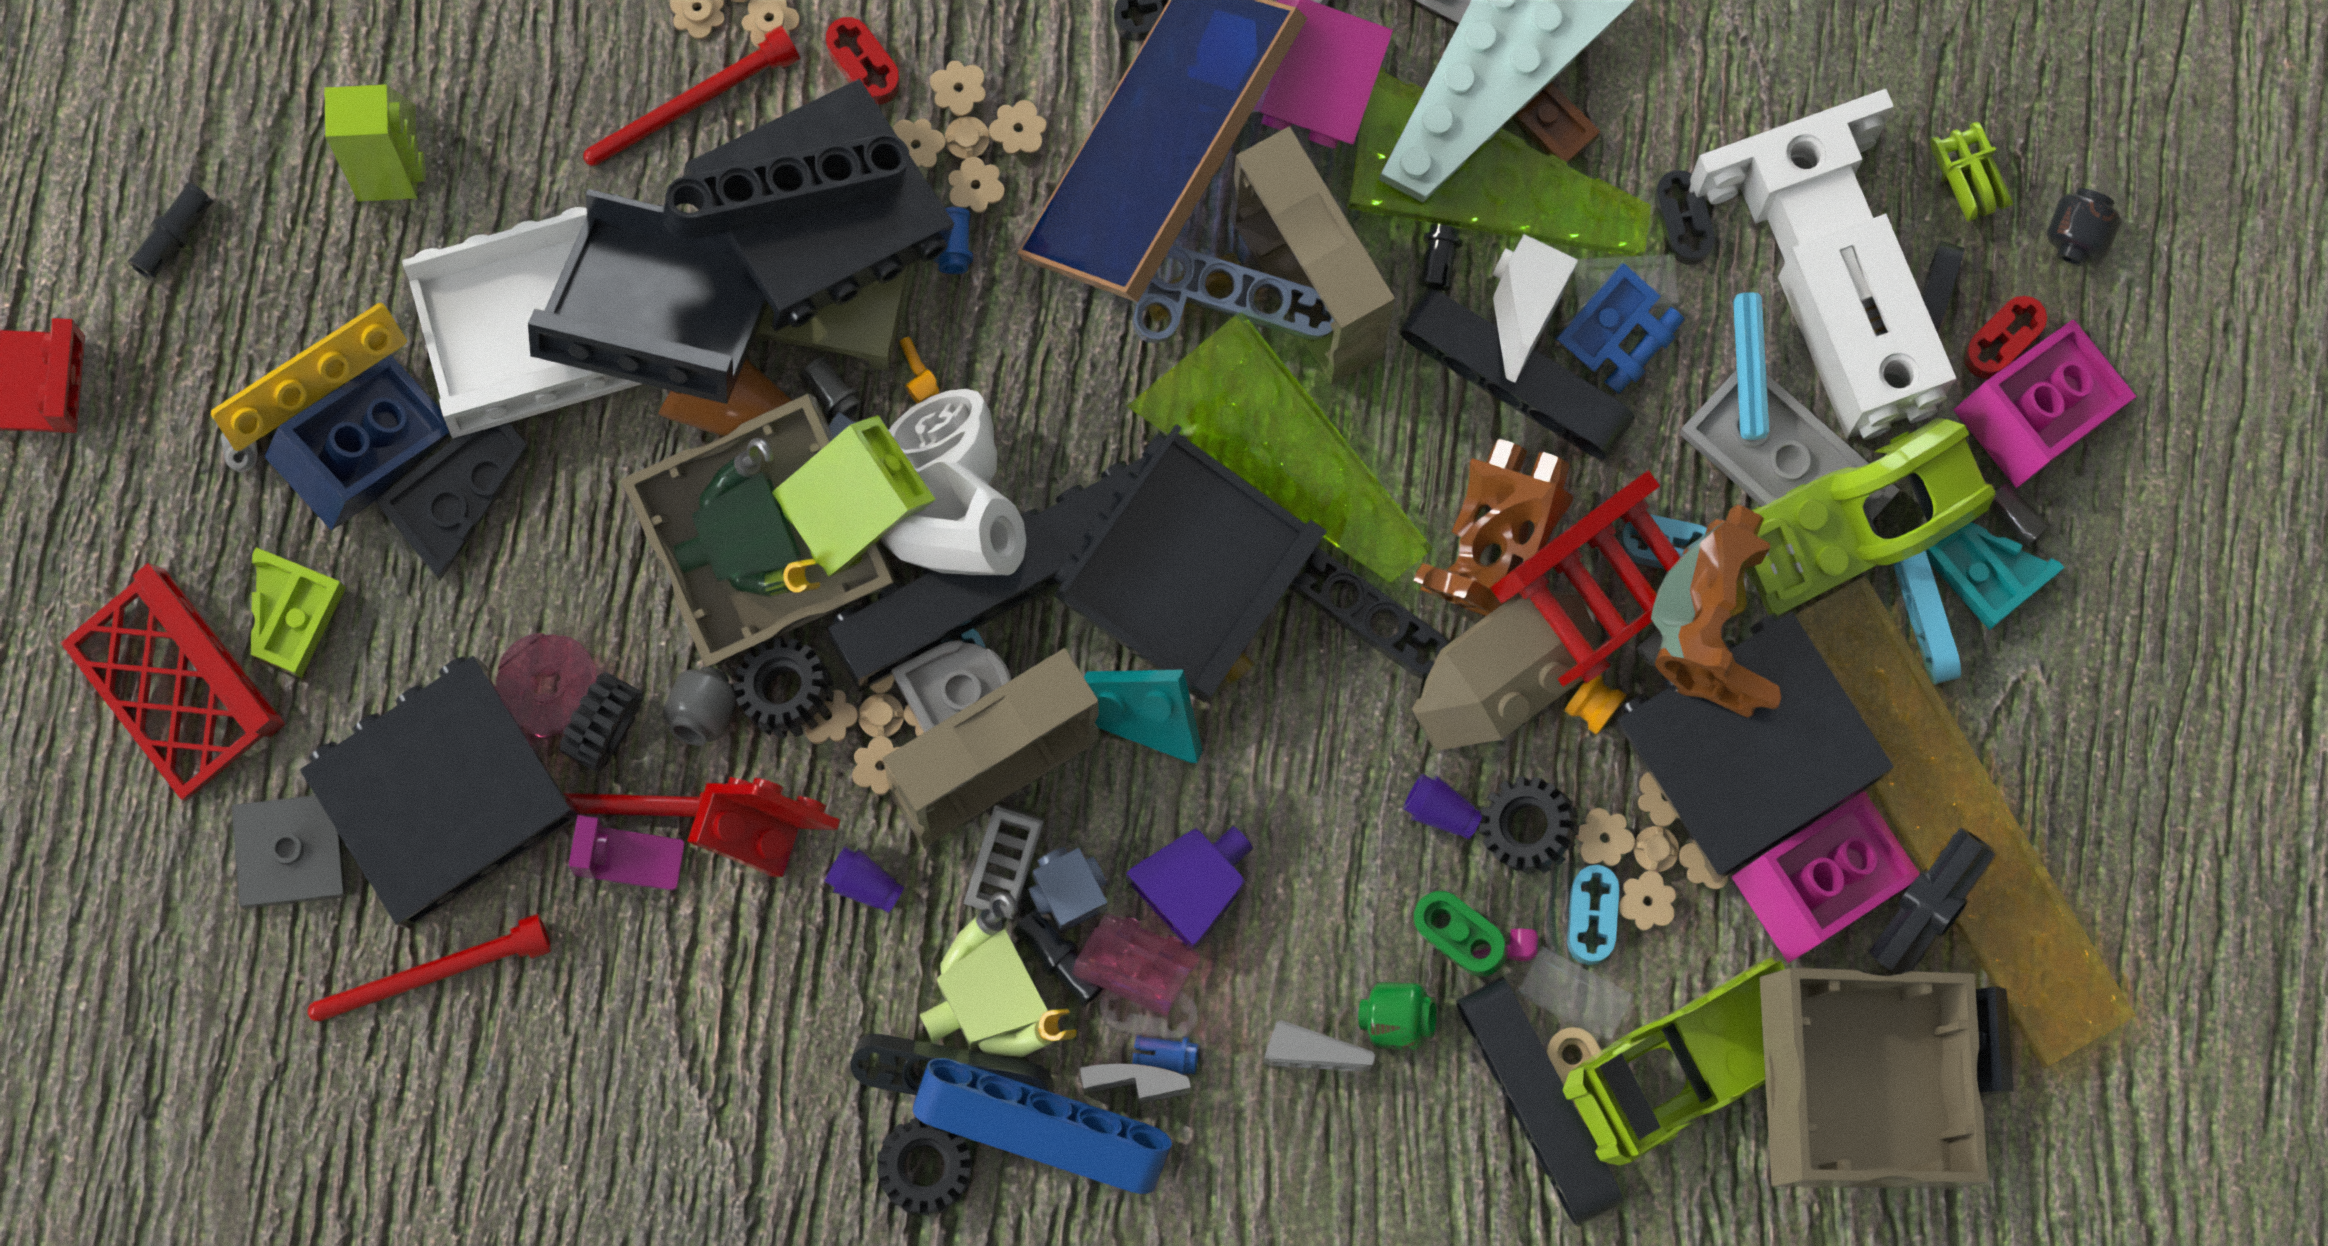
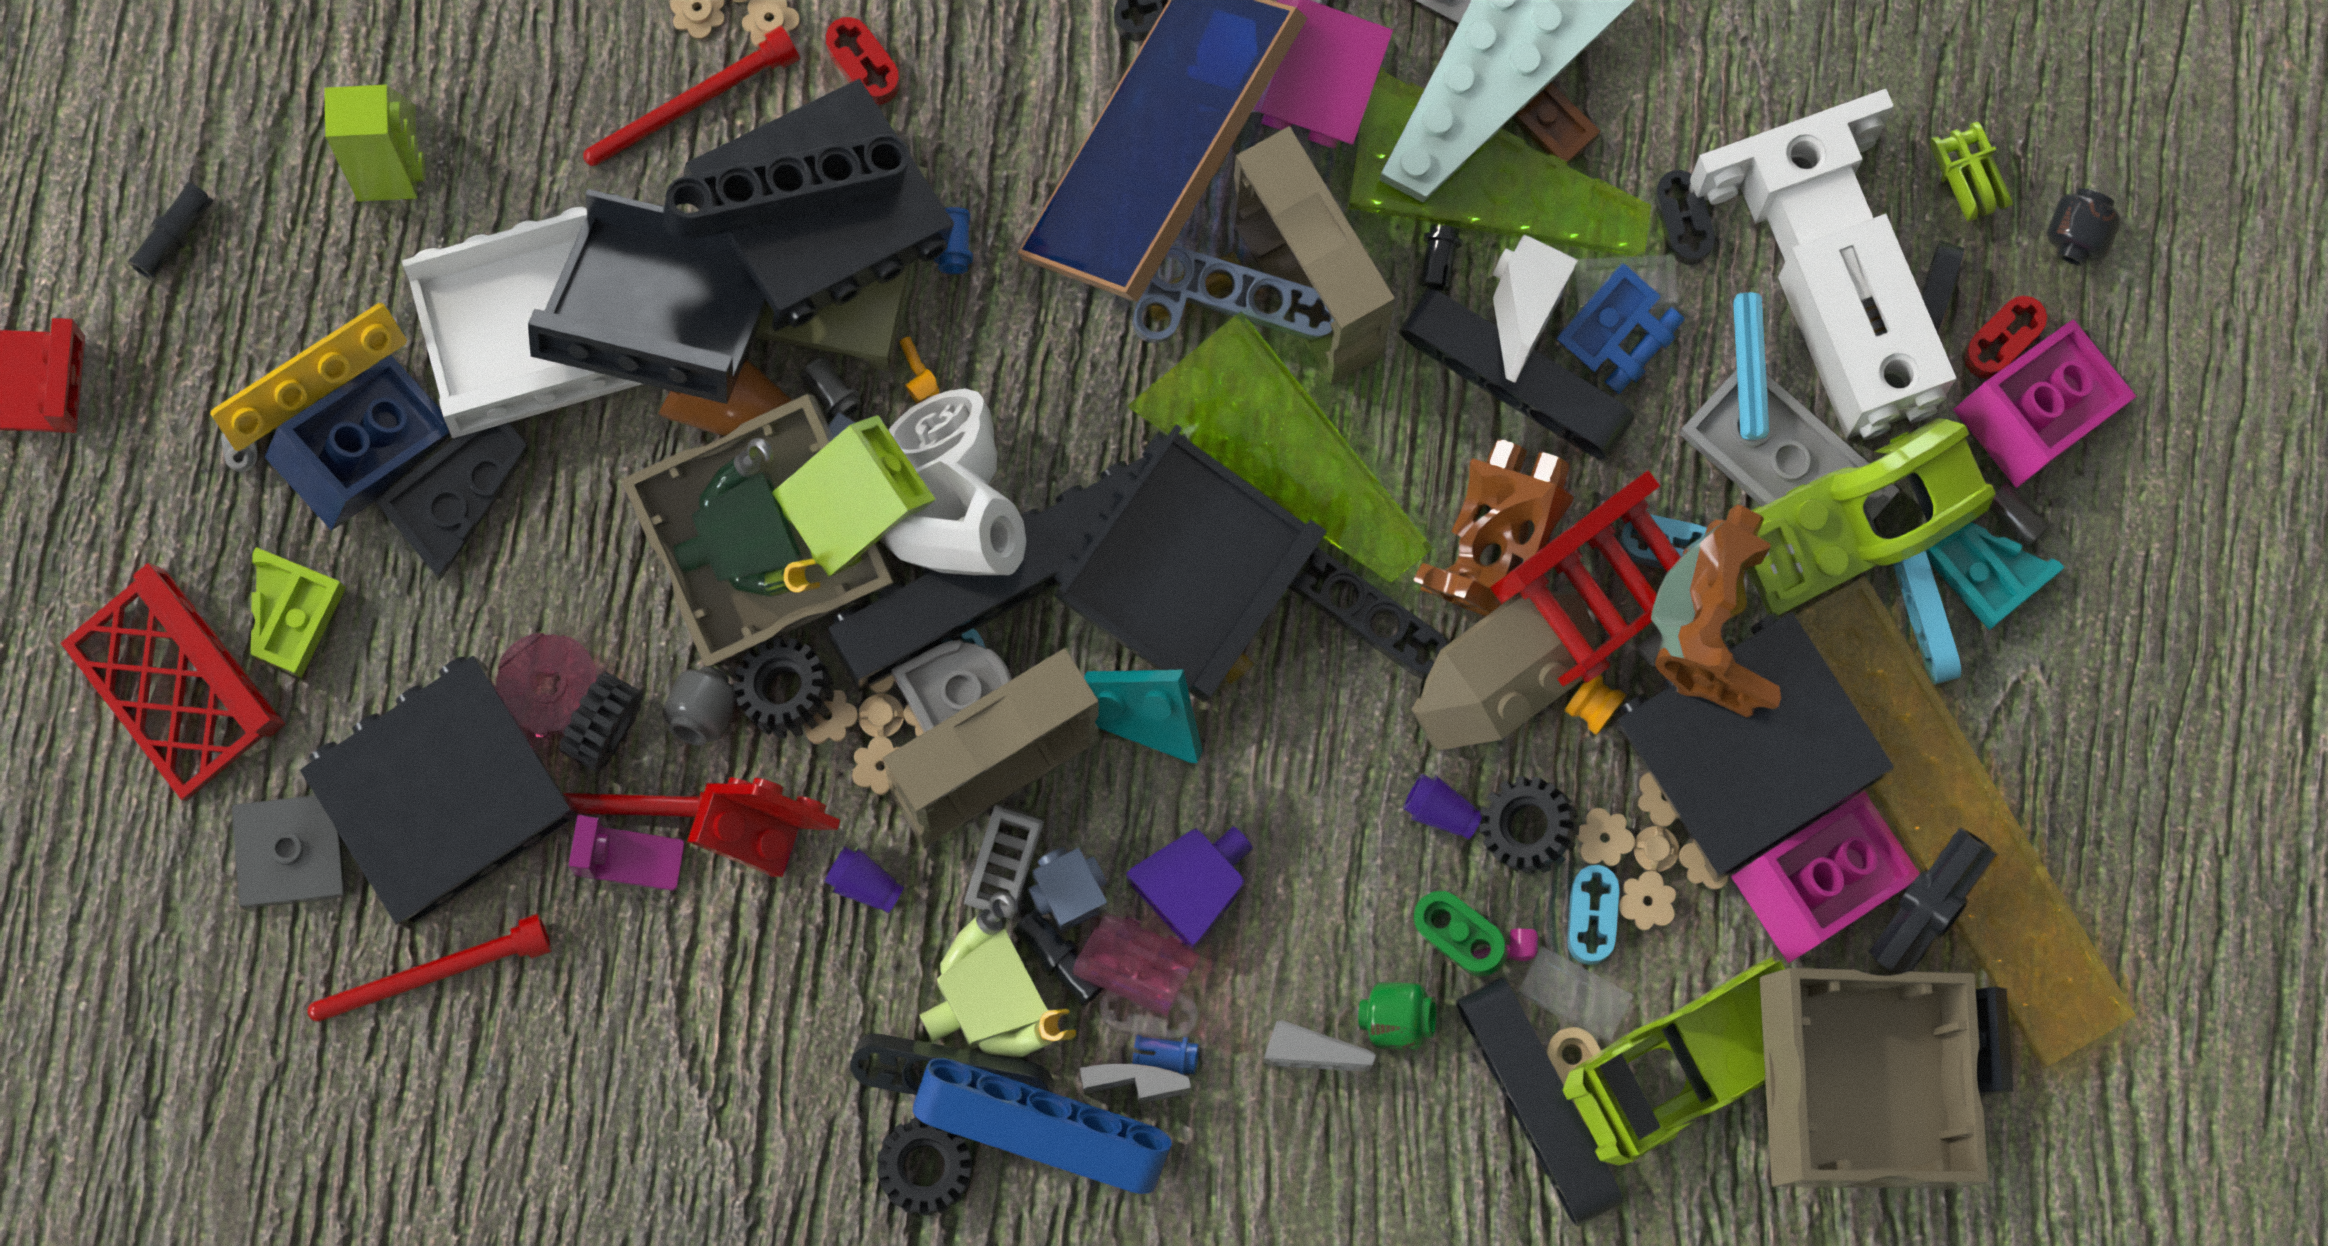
tan plant [893,61,1047,213] -> none

